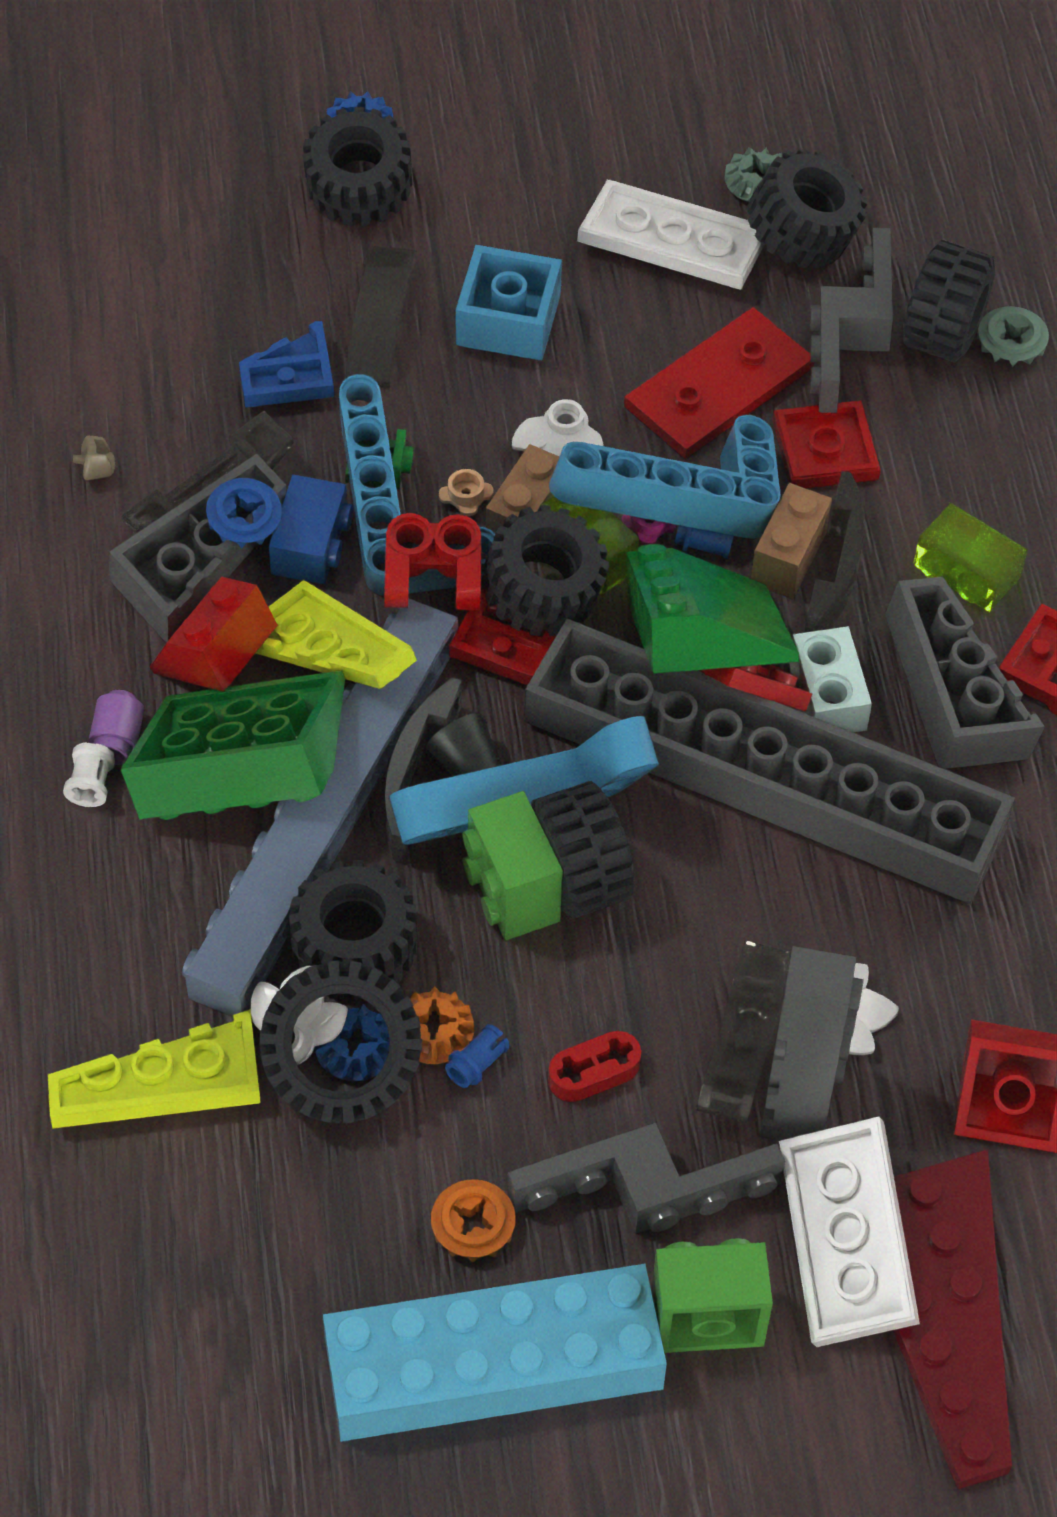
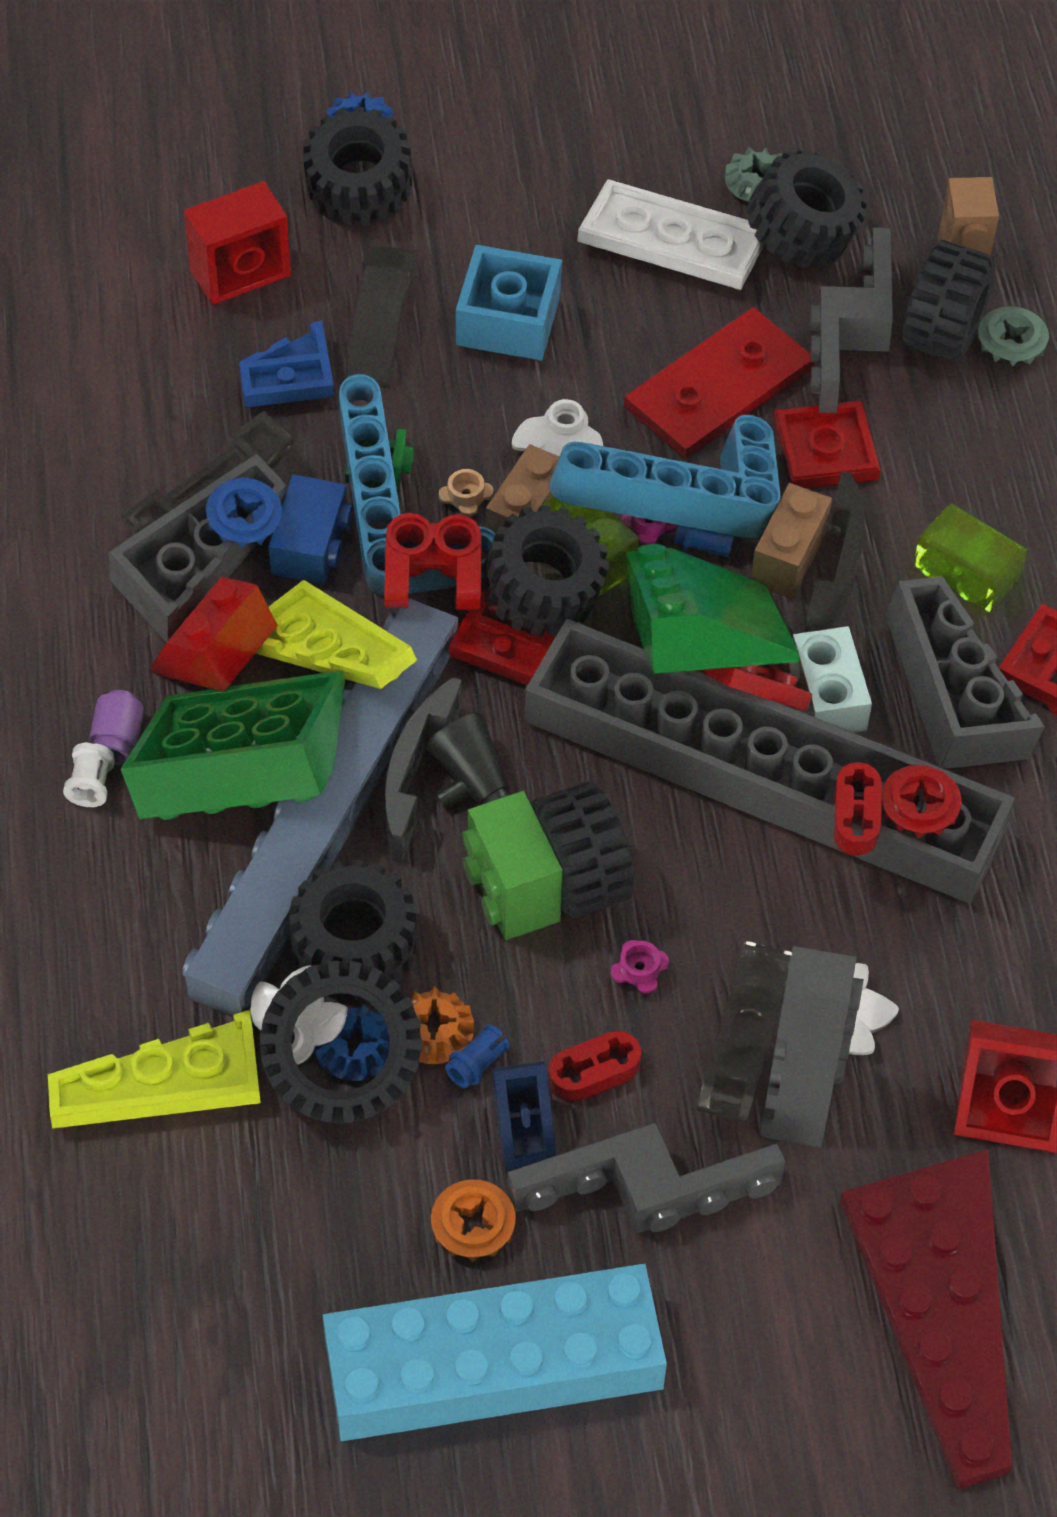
dark tan piece [72,435,115,481] -> none
dark azure beam [389,716,659,845] -> none
bright green brick [651,1238,773,1353] -> none
white plate [779,1117,920,1347] -> none
none -> red brick [184,181,291,305]
none -> dark blue slope [492,1061,556,1171]
none -> dark pink plate [611,940,669,994]
none -> red beam [833,762,882,856]
none -> red gear [881,765,961,839]
none -> medium nougat brick [938,177,999,255]

